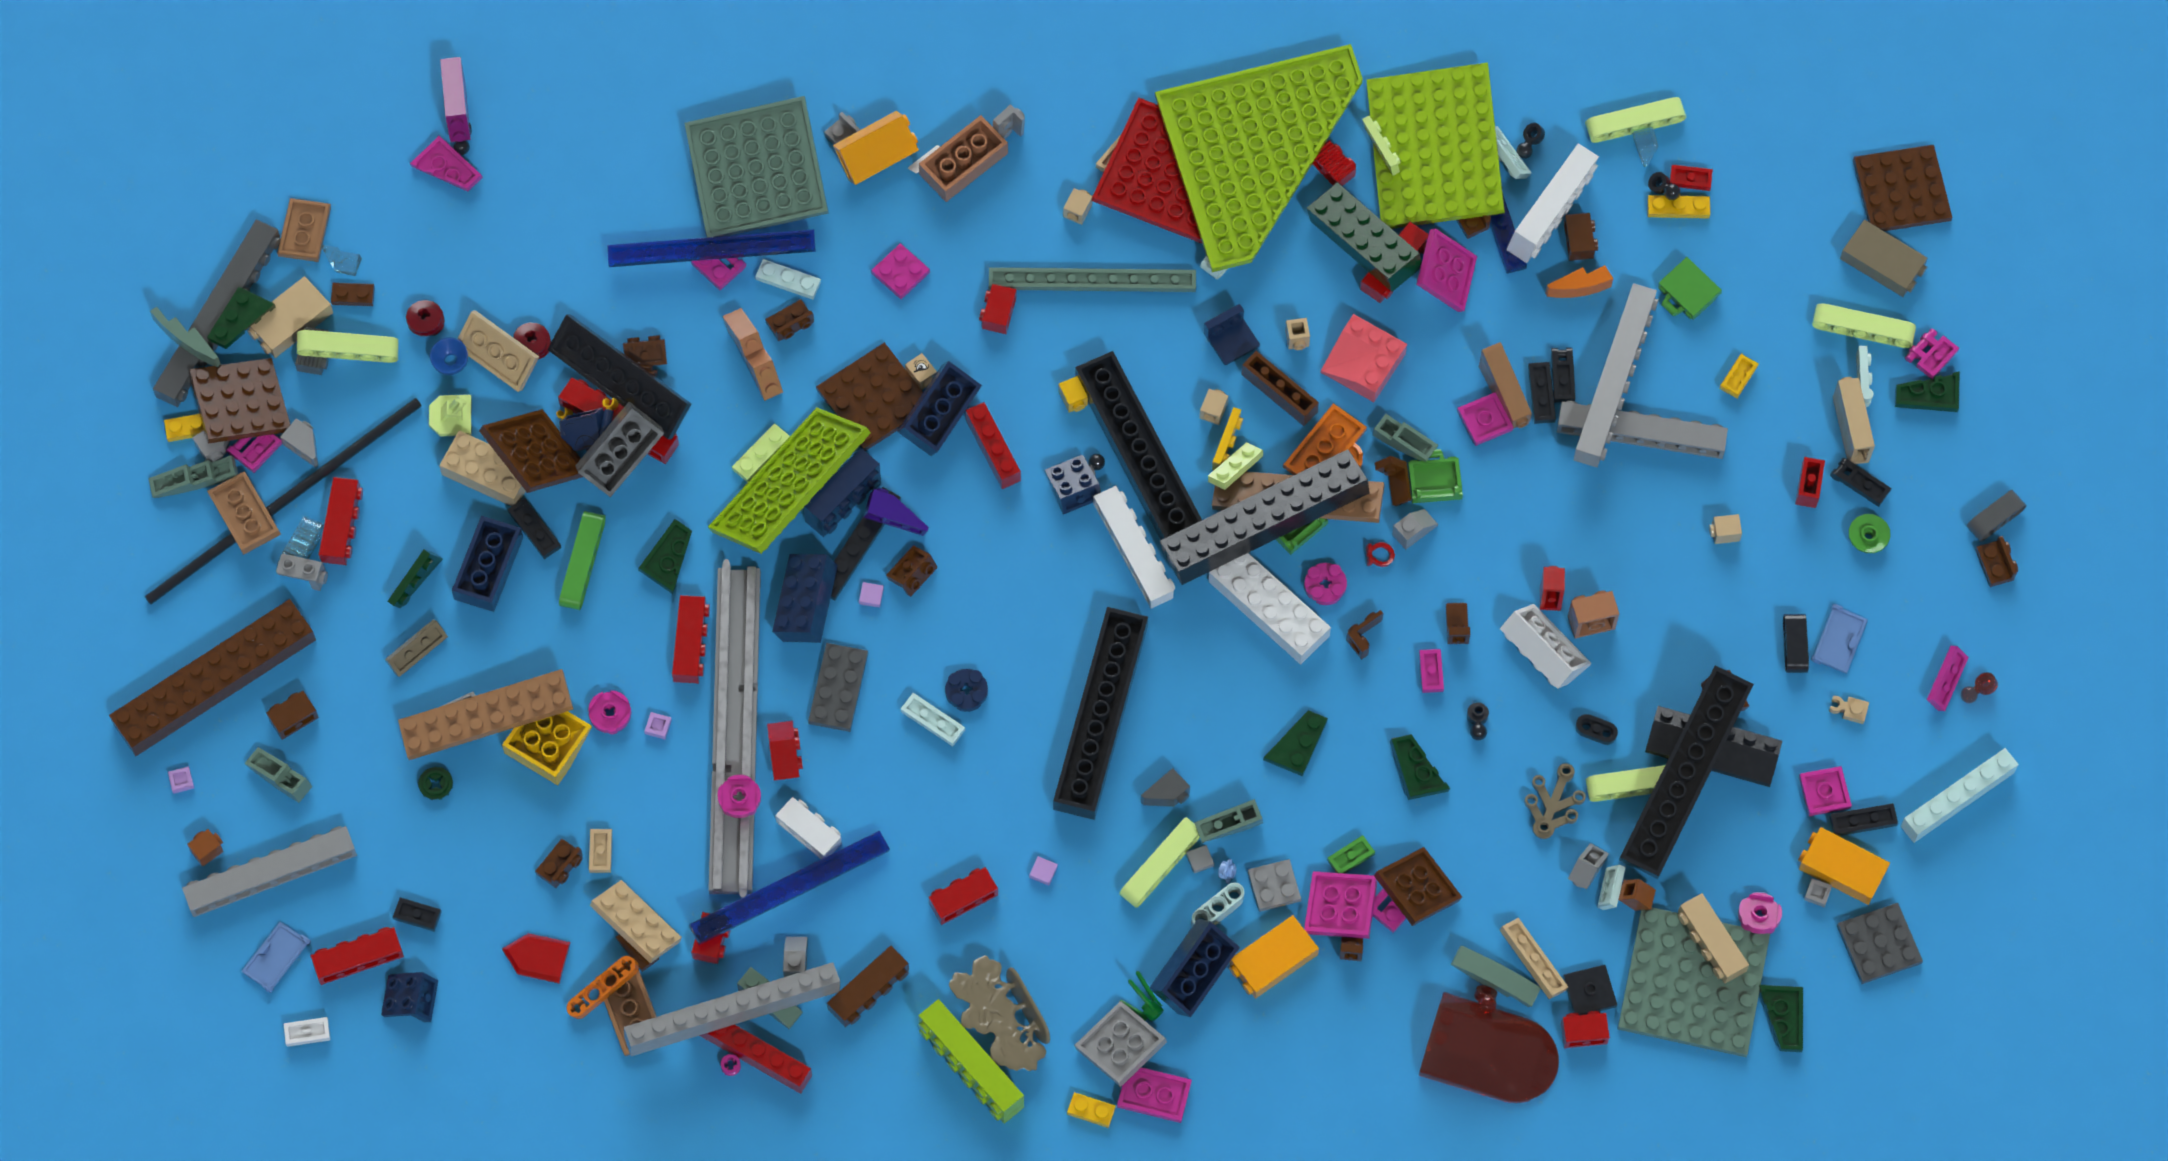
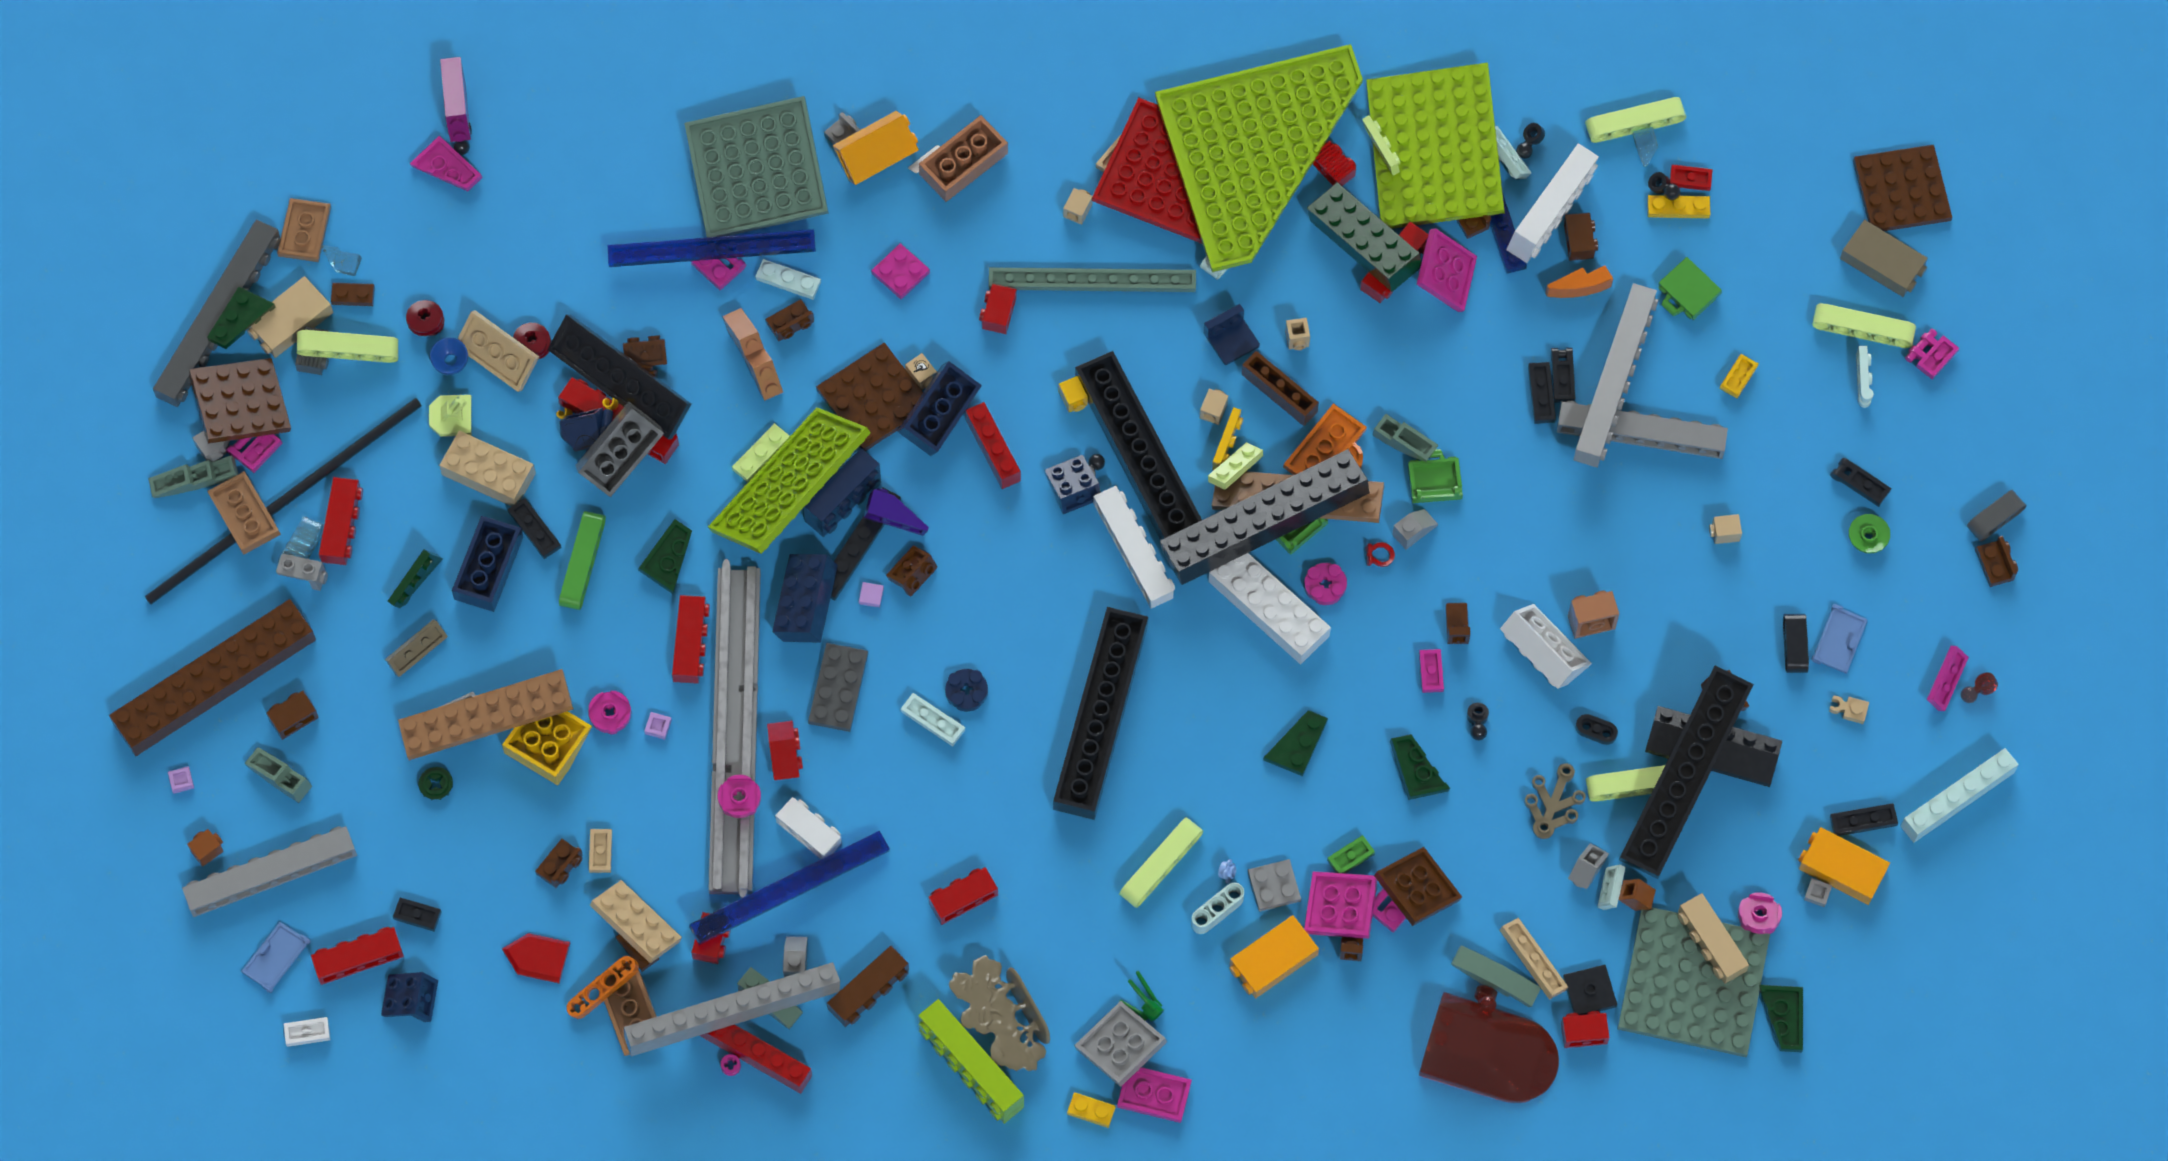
sand green slope [150,307,221,368] -> none
yellow plate [164,414,204,442] -> none
light grey slope [281,418,318,468] -> none
reddish brown plate [479,409,583,493] -> none
light grey bracket [993,104,1025,139] -> none
lavender tile [1029,856,1058,886] -> none
dark grey slope [1141,768,1190,807] -> none
dark blue brick [1149,919,1240,1017] -> none
light grey tile [1186,845,1214,873] -> none
sand green slope [1194,799,1263,843] -> none
coral slope [1320,314,1407,402] -> none
reddish brown bracket [1346,610,1384,660] -> none
reddish brown bracket [1375,456,1411,506] -> none
dark pink plate [1457,392,1513,446] -> none
medium nougat slope [1479,342,1532,429] -> none
red brick [1540,566,1565,611] -> none
red brick [1795,457,1825,508] -> none
dark pink plate [1799,766,1852,816] -> none
tan brick [1833,377,1875,465] -> none
dark grey plate [1837,903,1923,984] -> none
dark green wing [1895,371,1960,412] -> none

